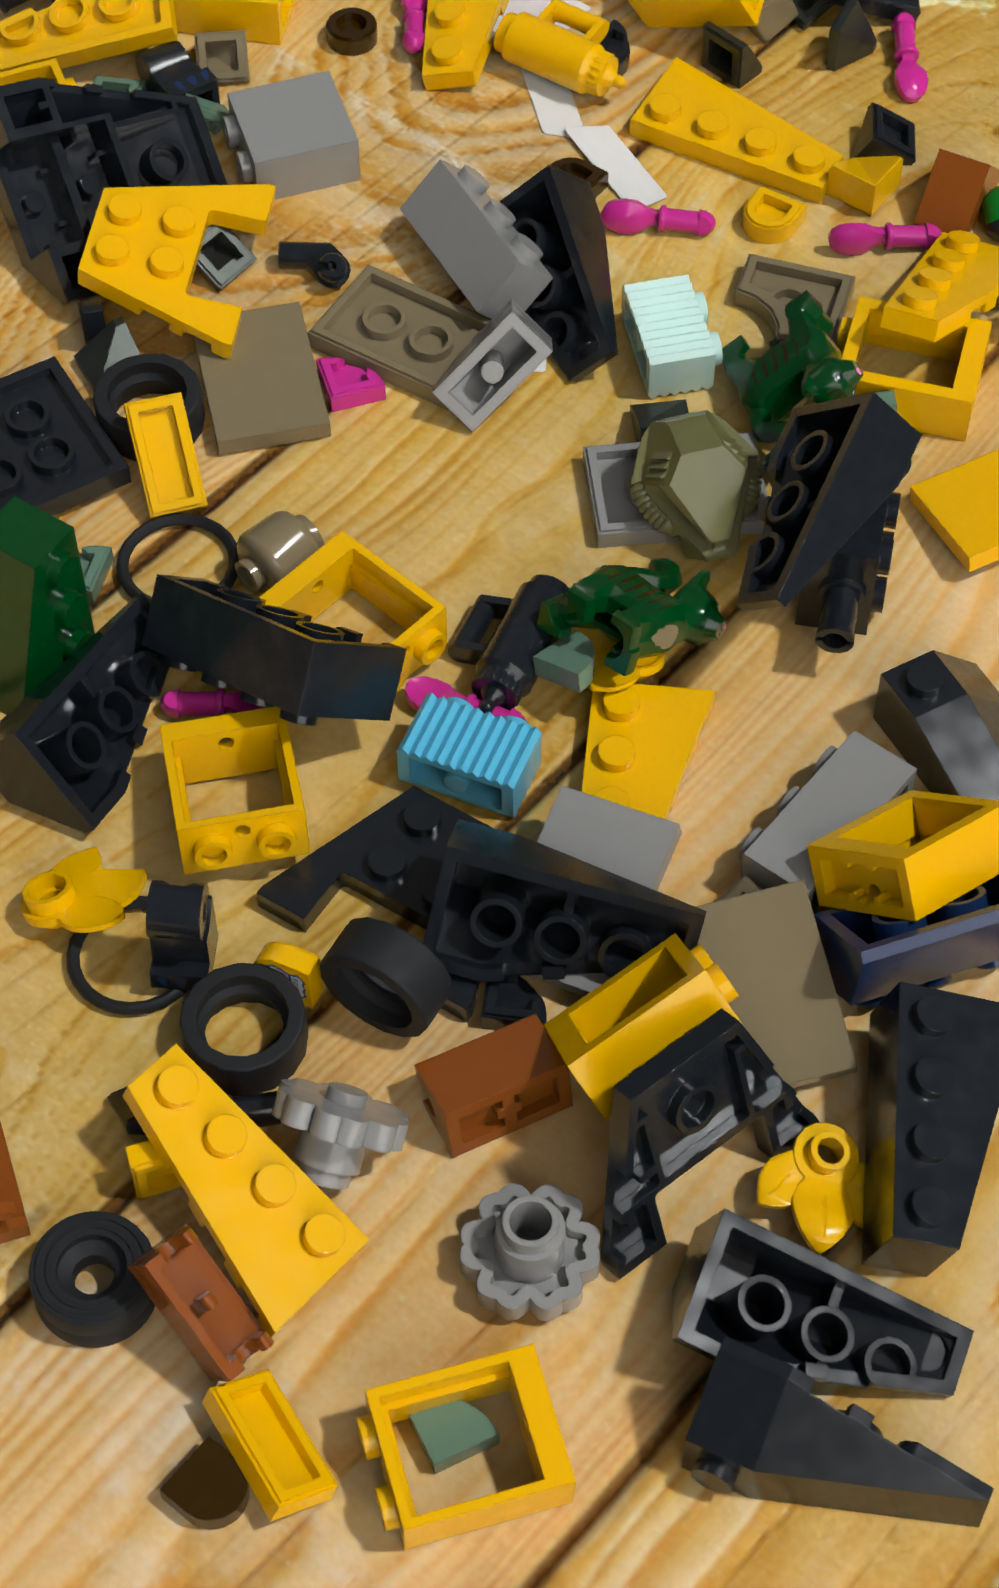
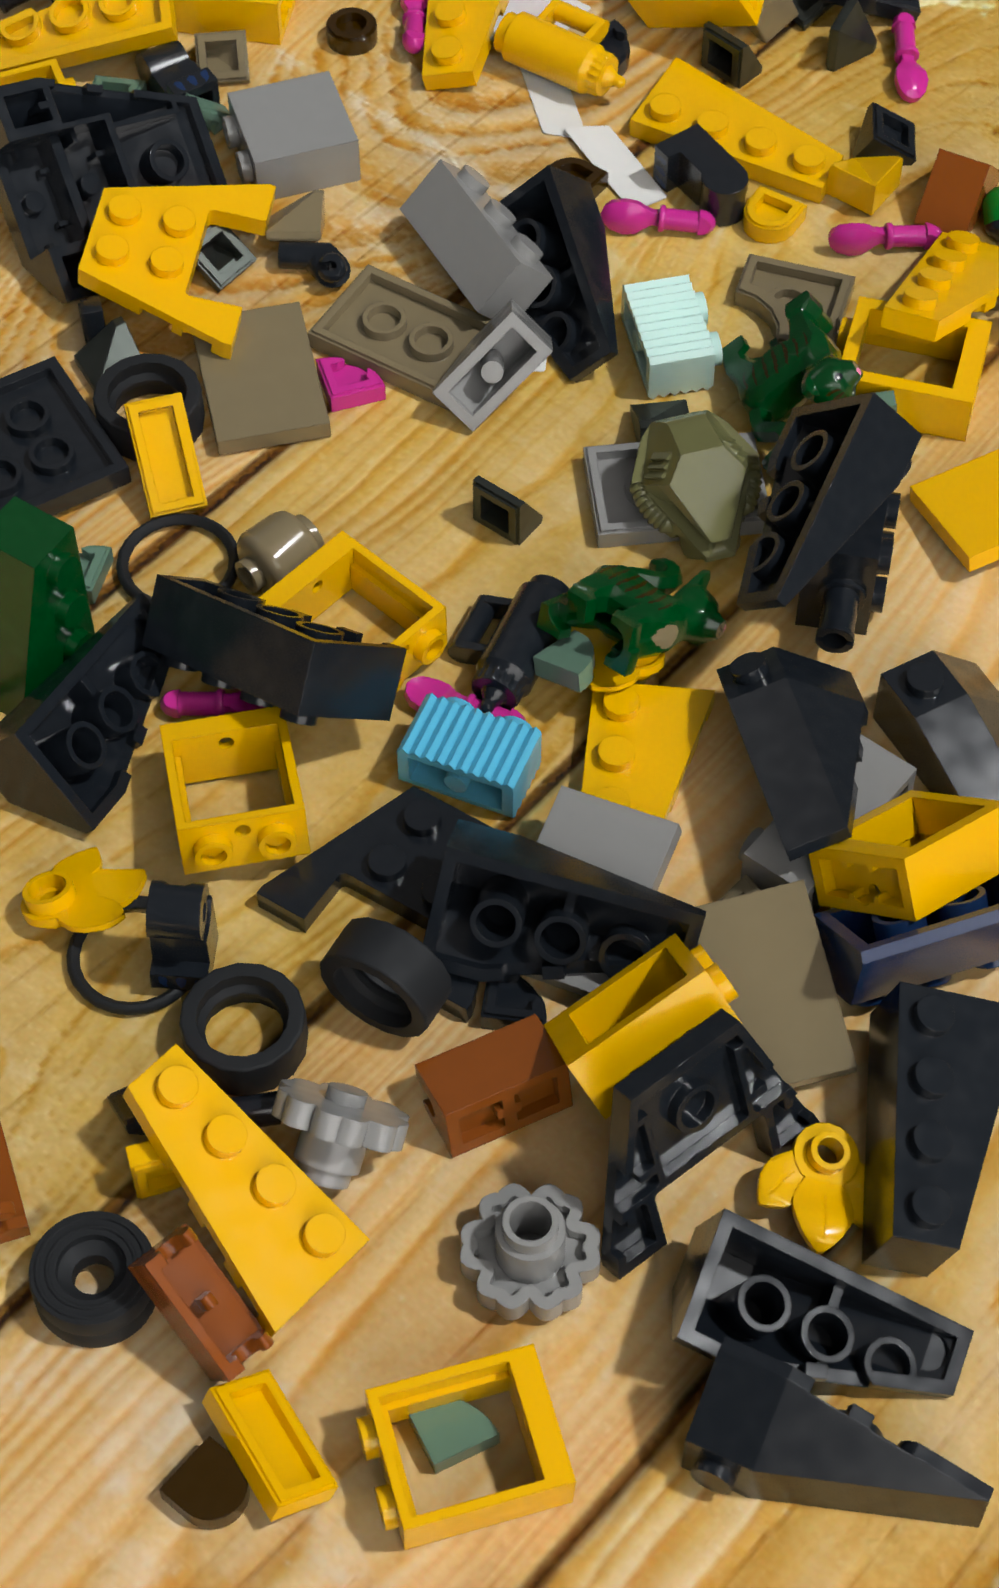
yellow tile [254,941,323,1009] -> none
none -> dark tan slope [266,190,325,242]
none -> pearl dark grey slope [473,475,543,545]
none -> black leg [653,123,749,226]
none -> black wedge [717,647,868,861]

